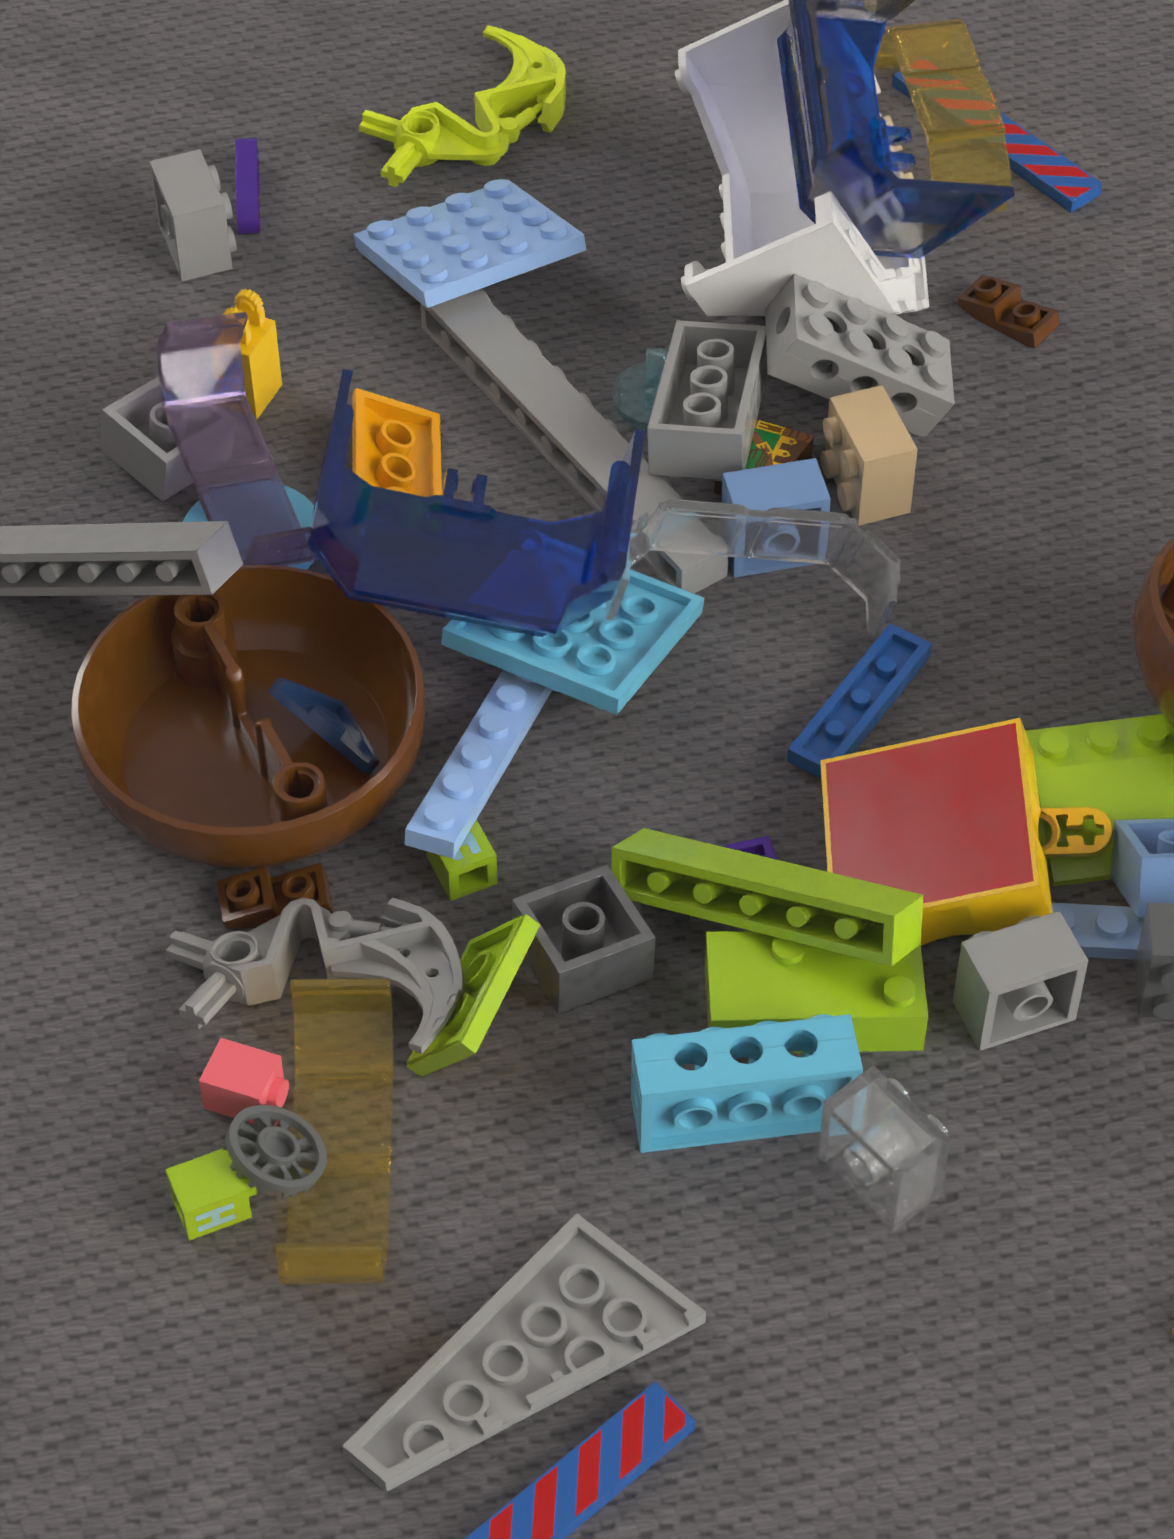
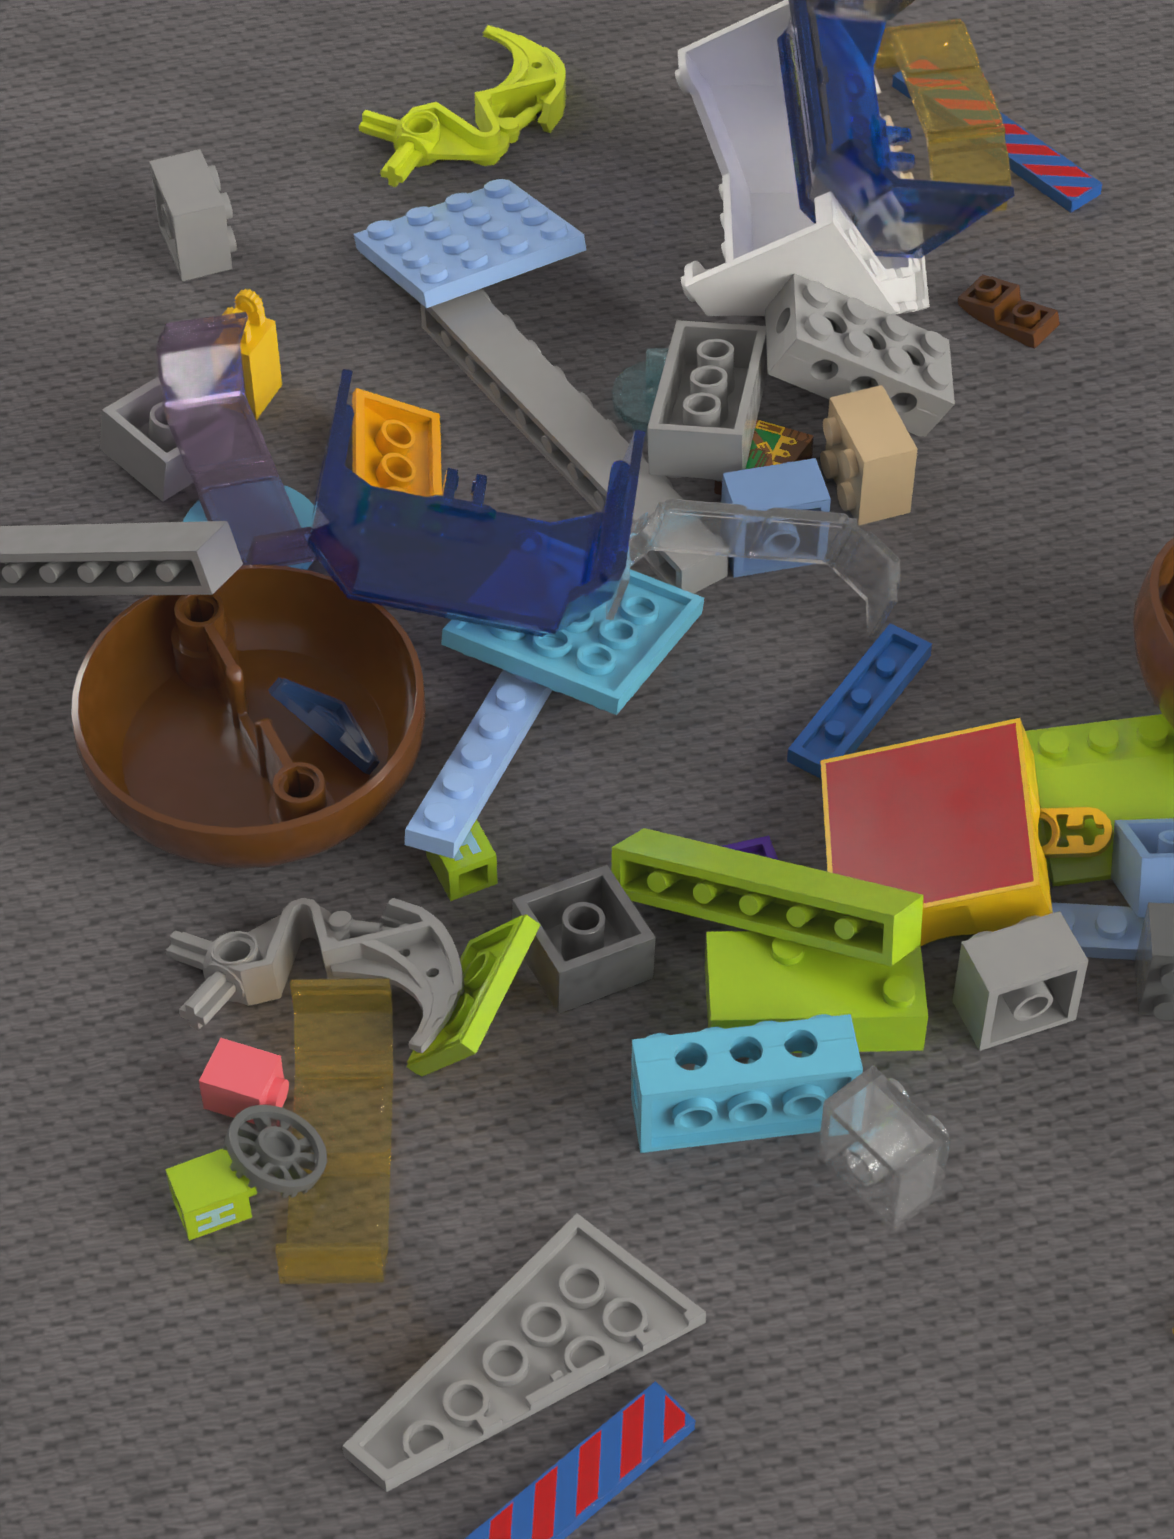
reddish brown slope [217,862,334,928] -> none
dark purple beam [235,137,261,235] -> none

